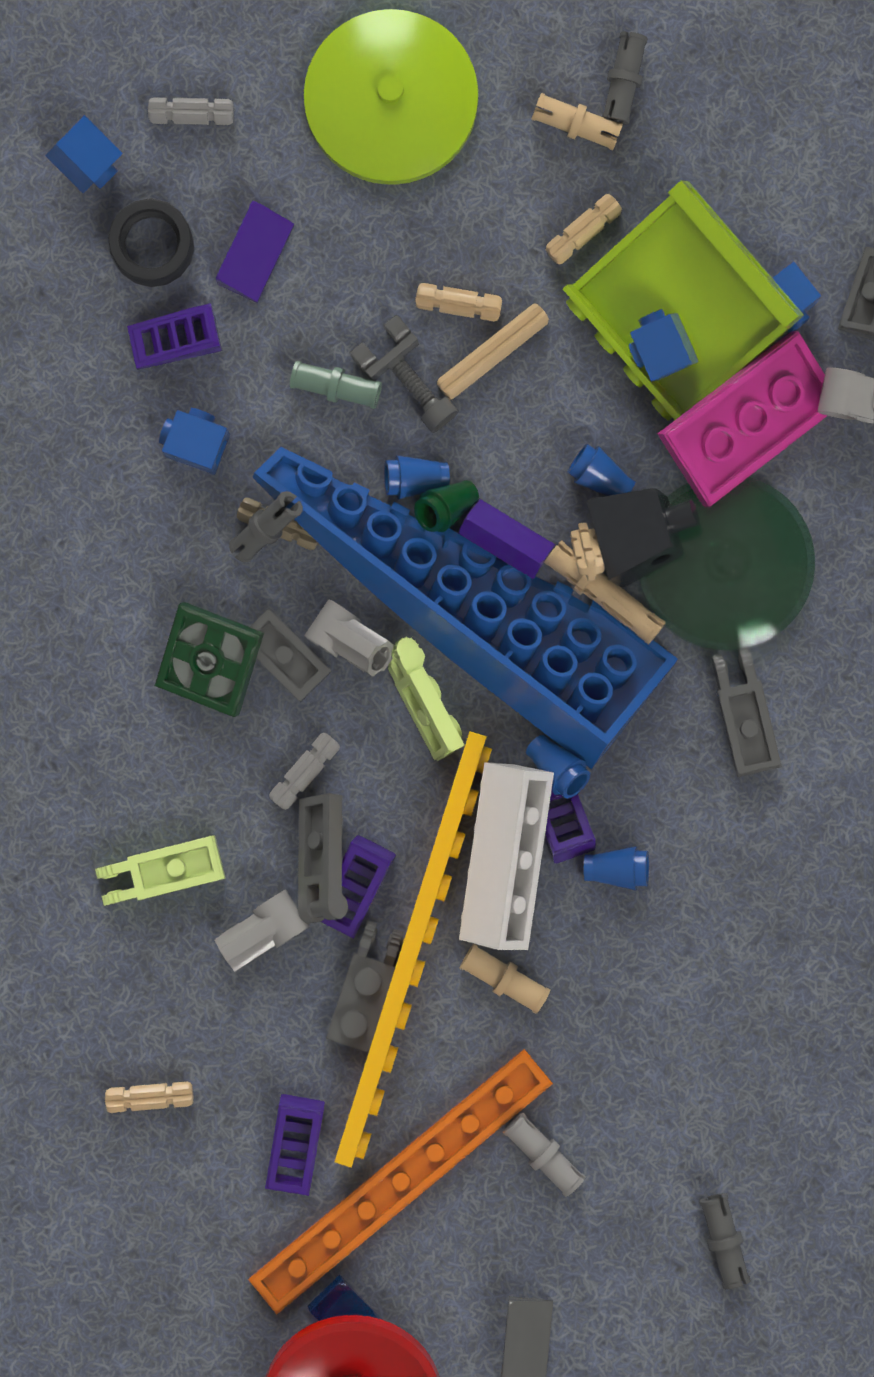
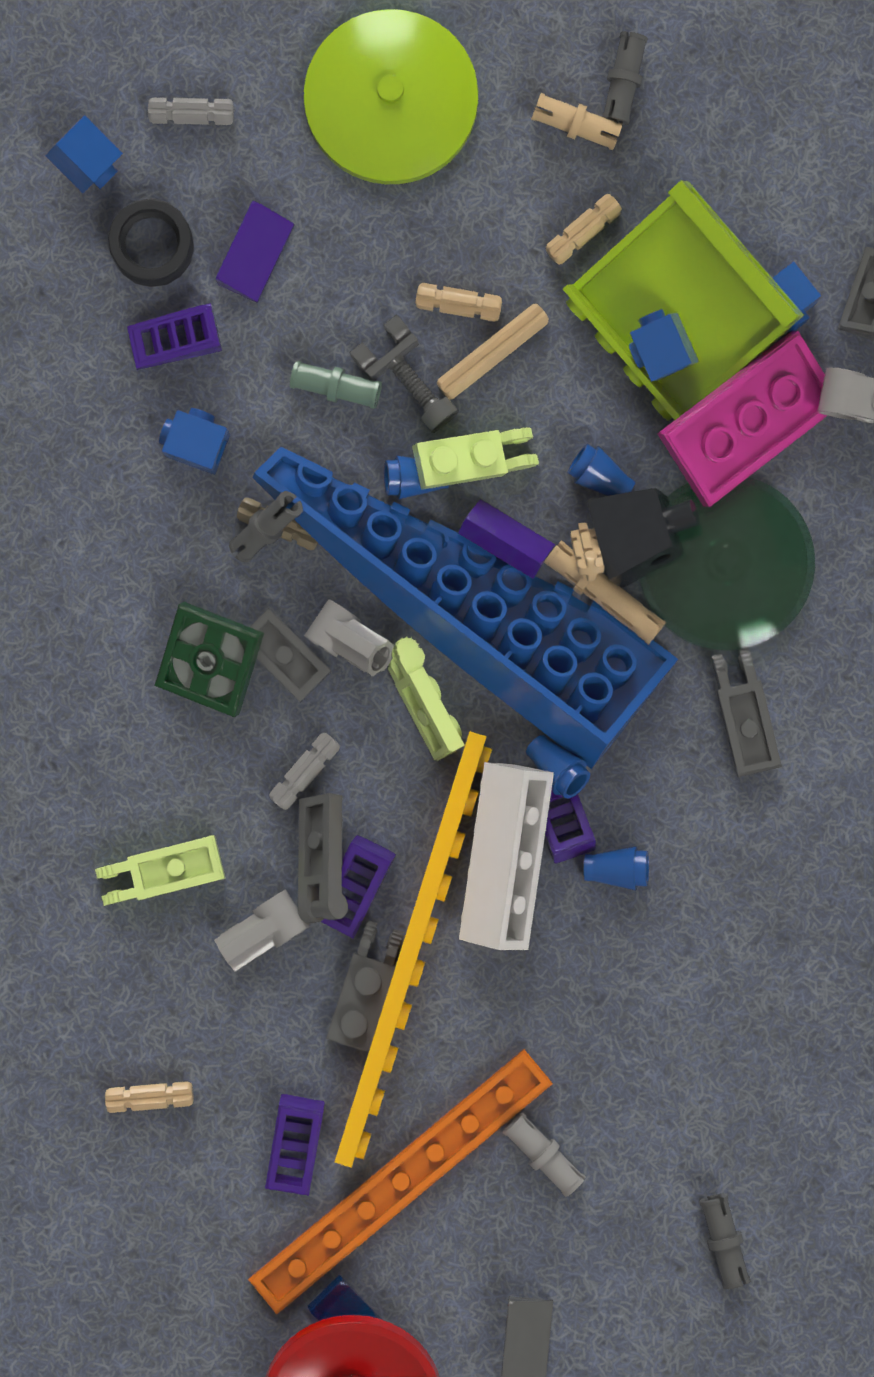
dark green cone [414,480,479,532] -> none
tan pin [459,944,550,1014] -> none
none -> yellowish green hinge [412,427,539,489]

